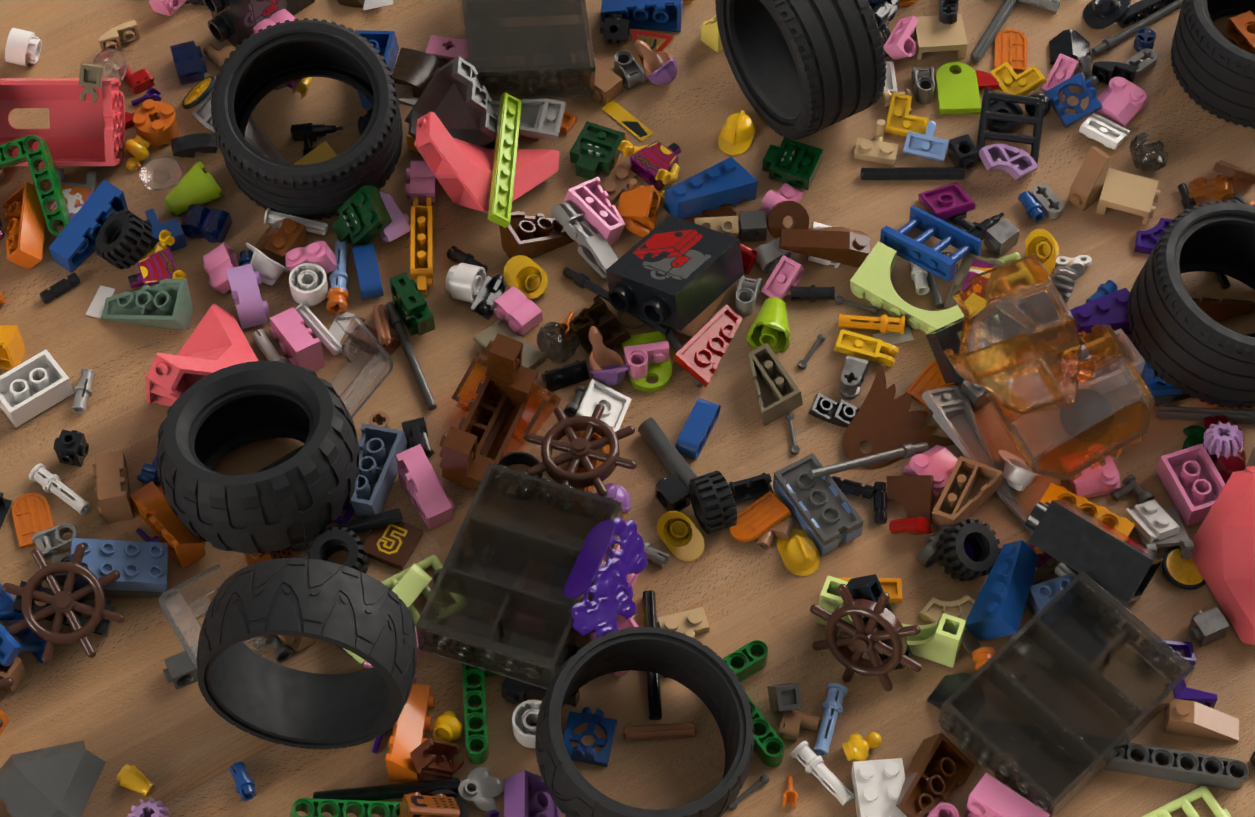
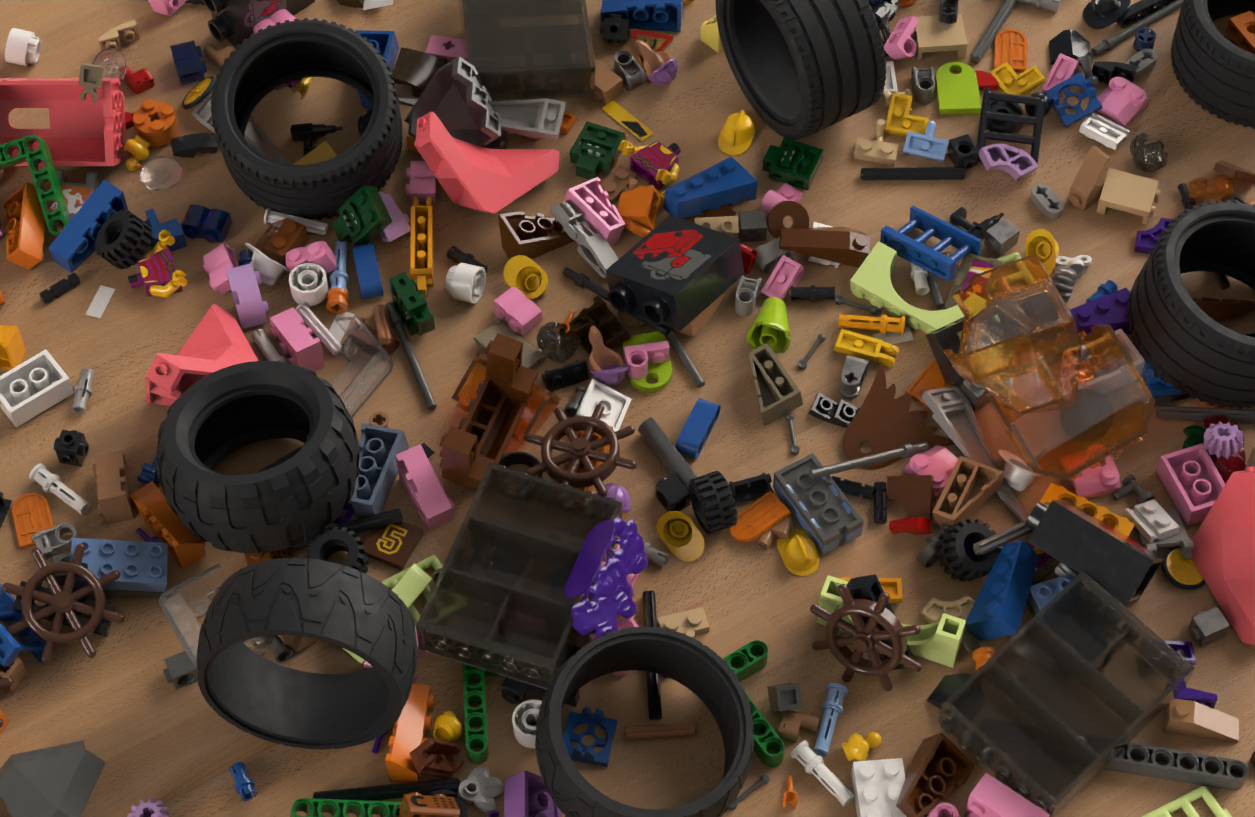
sand green wedge [101,279,193,330] -> none
yellow cone [116,764,155,797] -> none
dark purple hand [131,88,161,106] -> none
lime cone [163,161,224,216] -> none
black piece [401,417,432,458] -> none
black hinge [470,274,506,320] -> none
lime tile [488,92,522,228] -> none
wing [672,304,743,388] -> none
magenta tile [918,182,975,220] -> none
blue pin [1018,191,1045,222] -> none
none -> dark grey axle [973,520,1033,556]

